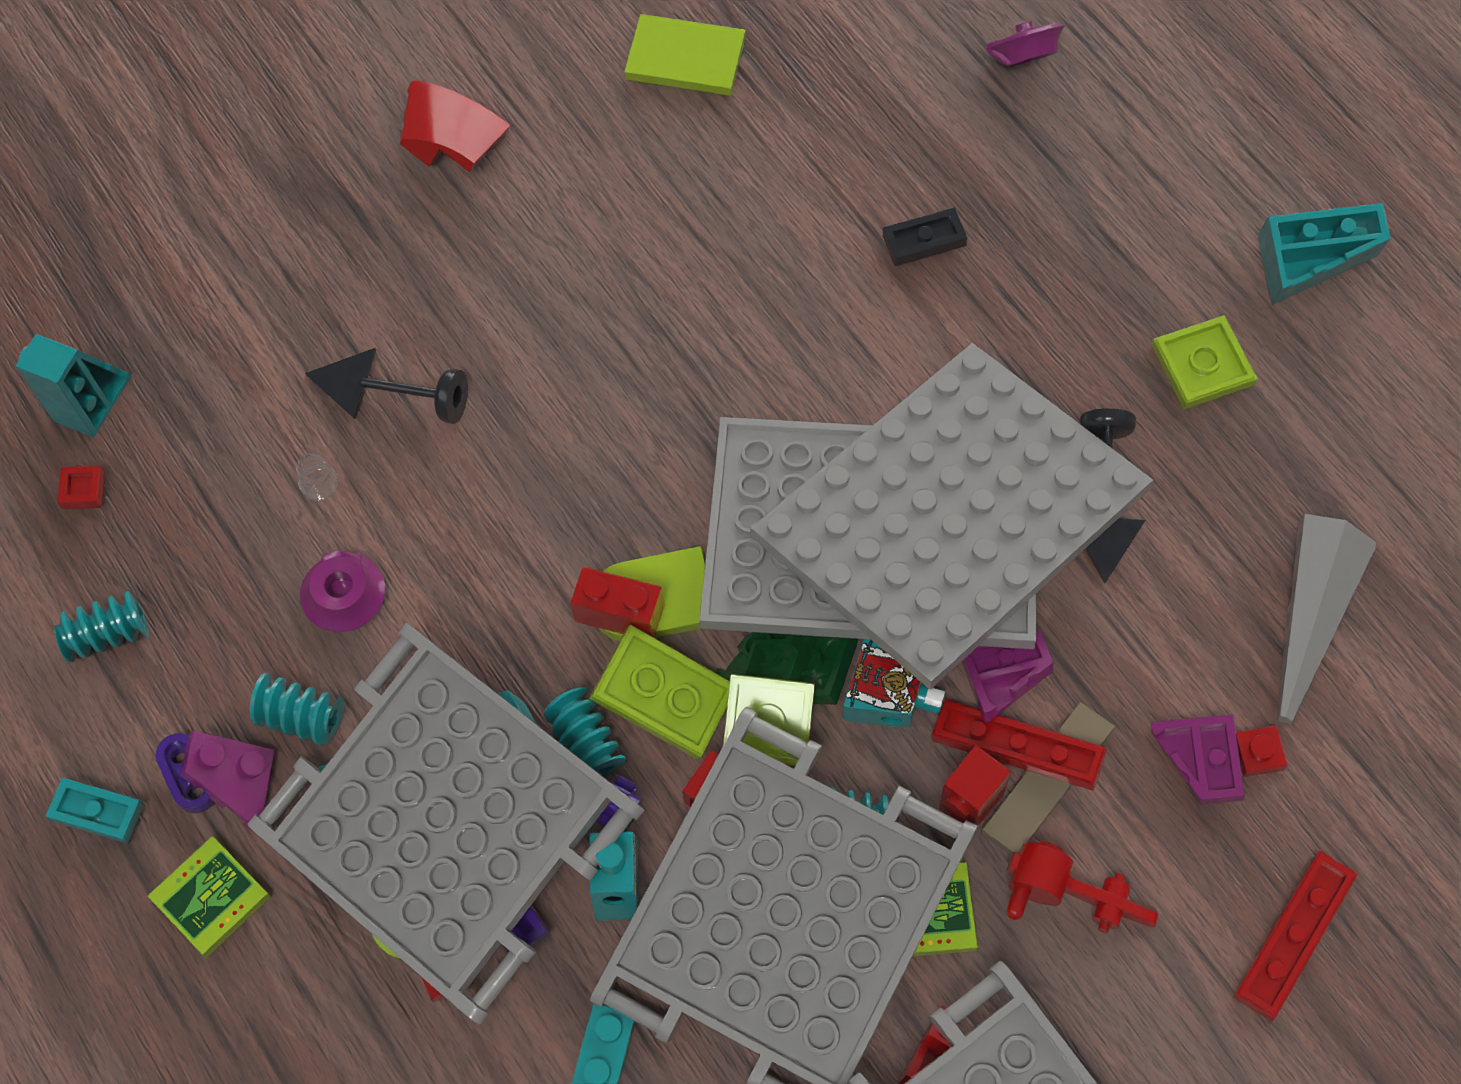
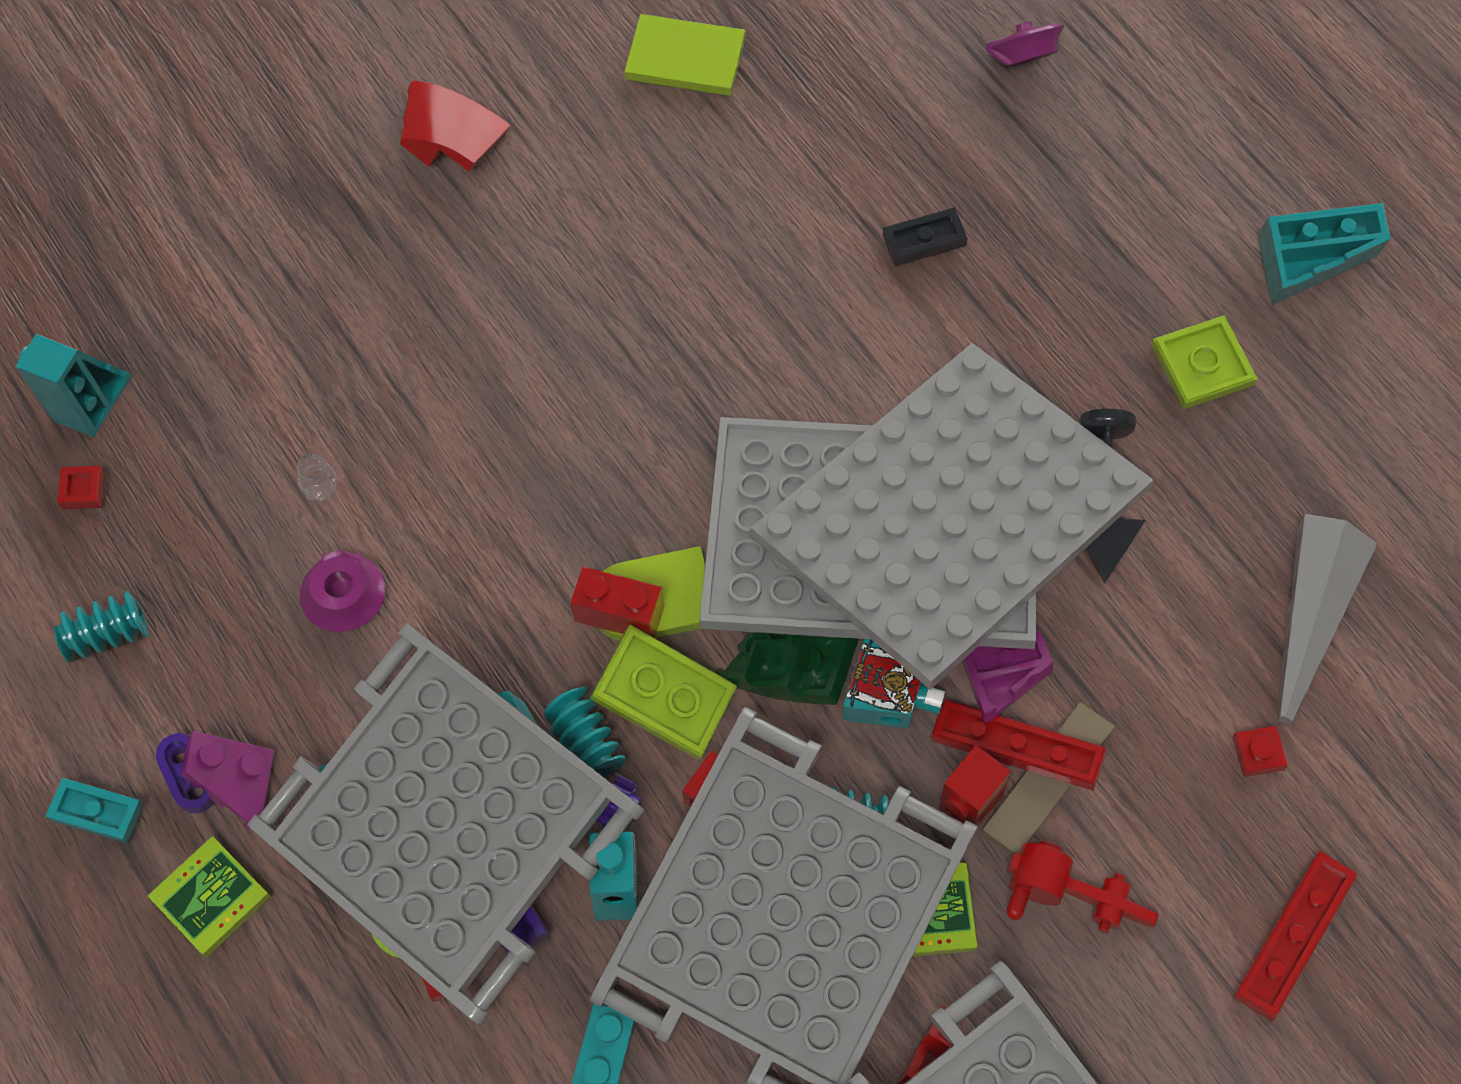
teal piece [250,673,345,746] -> none
black piece [305,348,468,424] -> none
tile [723,674,815,767] -> none
magenta wing [1151,714,1245,805] -> none

